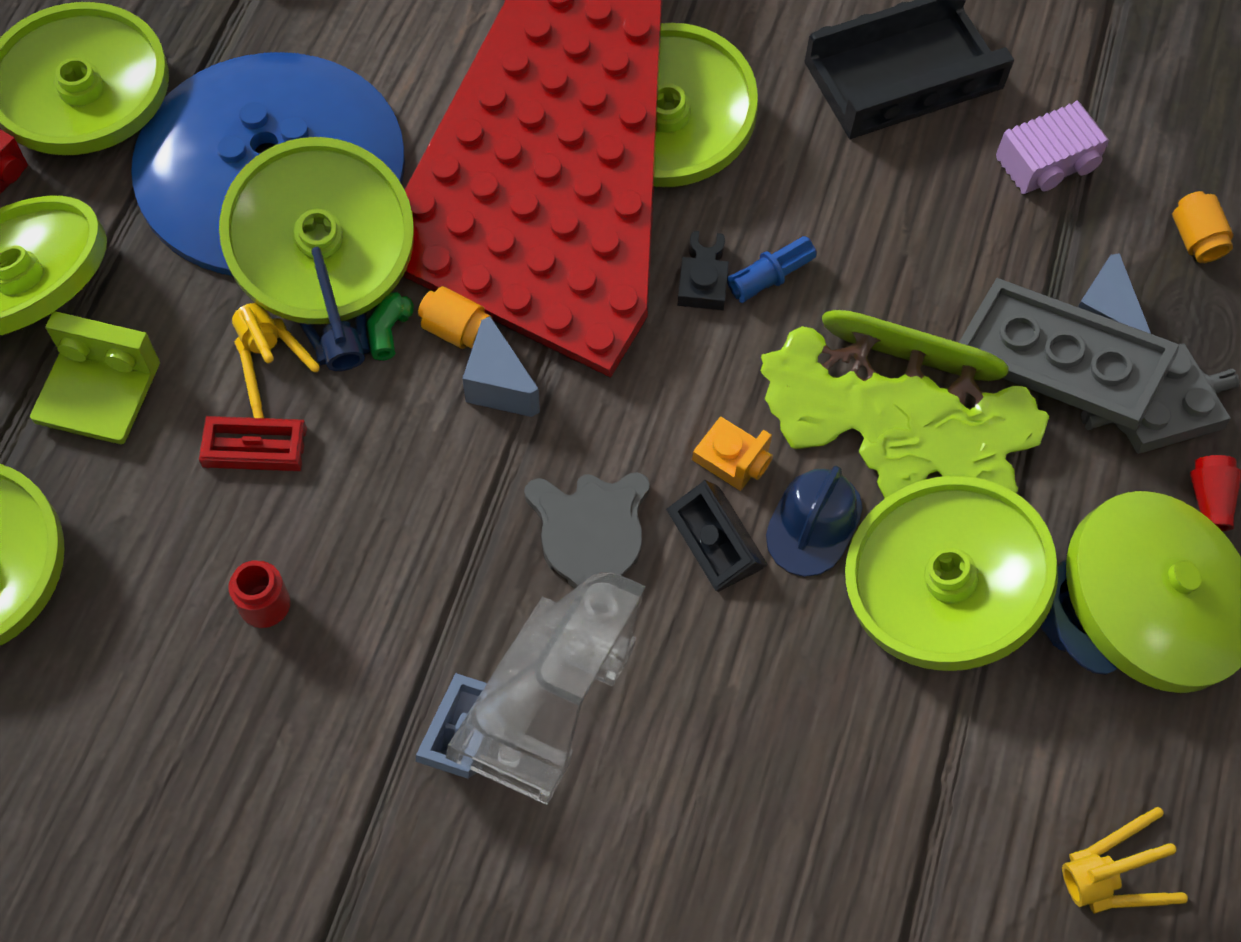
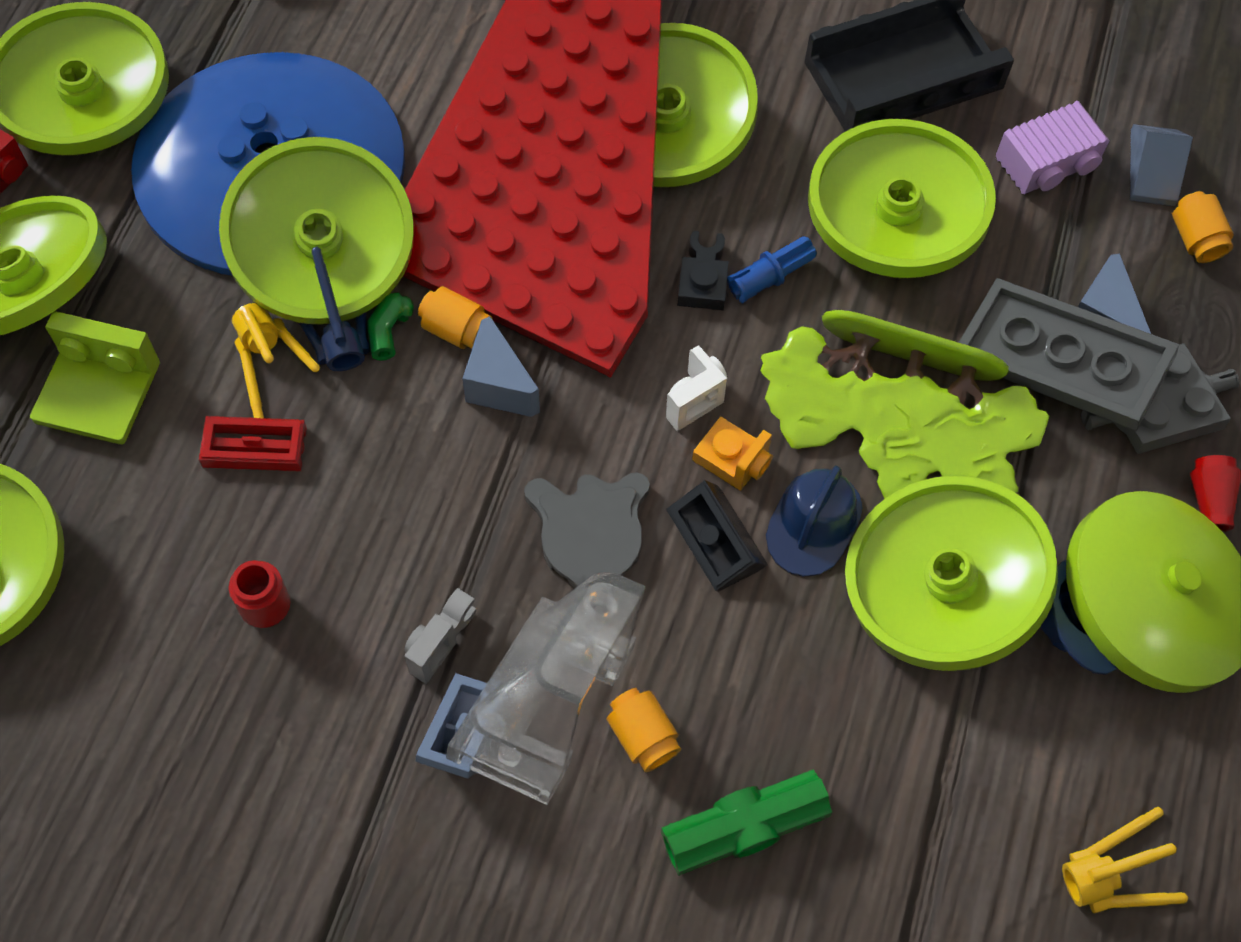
none -> light grey plate [404,588,477,684]
none -> light orange brick [606,688,681,772]
none -> green piece [661,769,833,876]
none -> white bracket [666,346,727,432]
none -> lime dish [808,119,996,278]
none -> sand blue slope [1130,124,1193,206]

